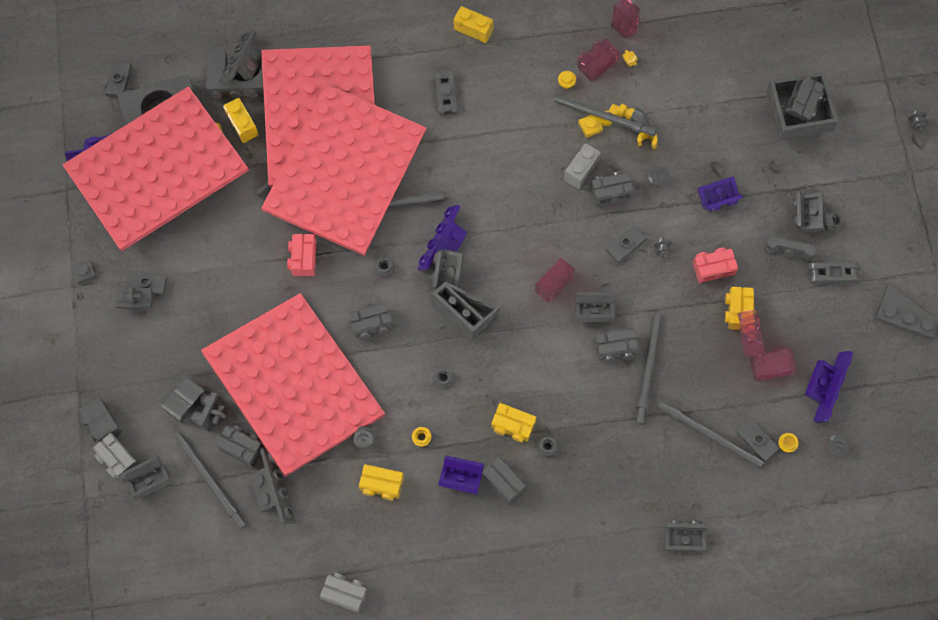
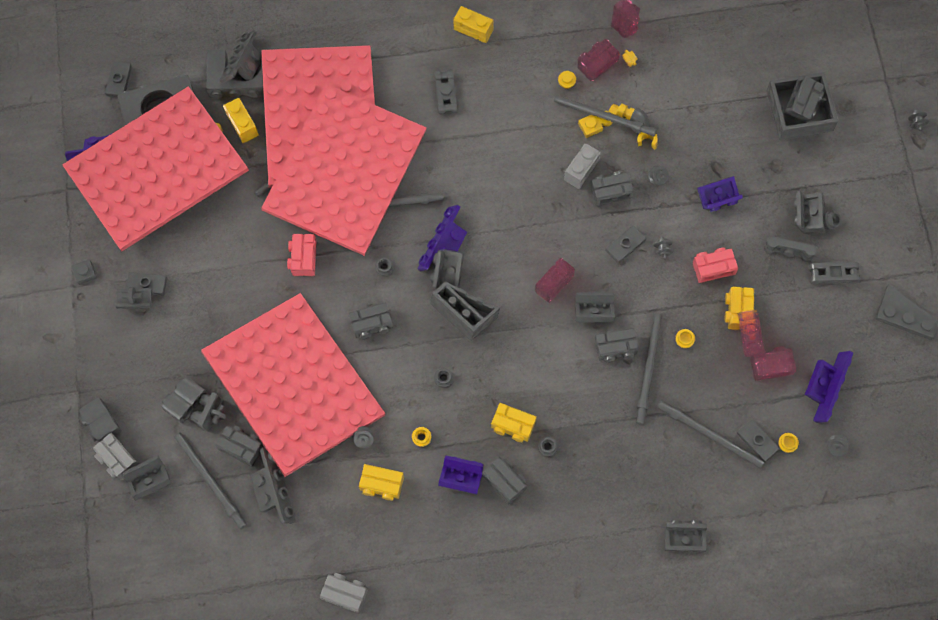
none -> yellow plate [675,329,695,348]

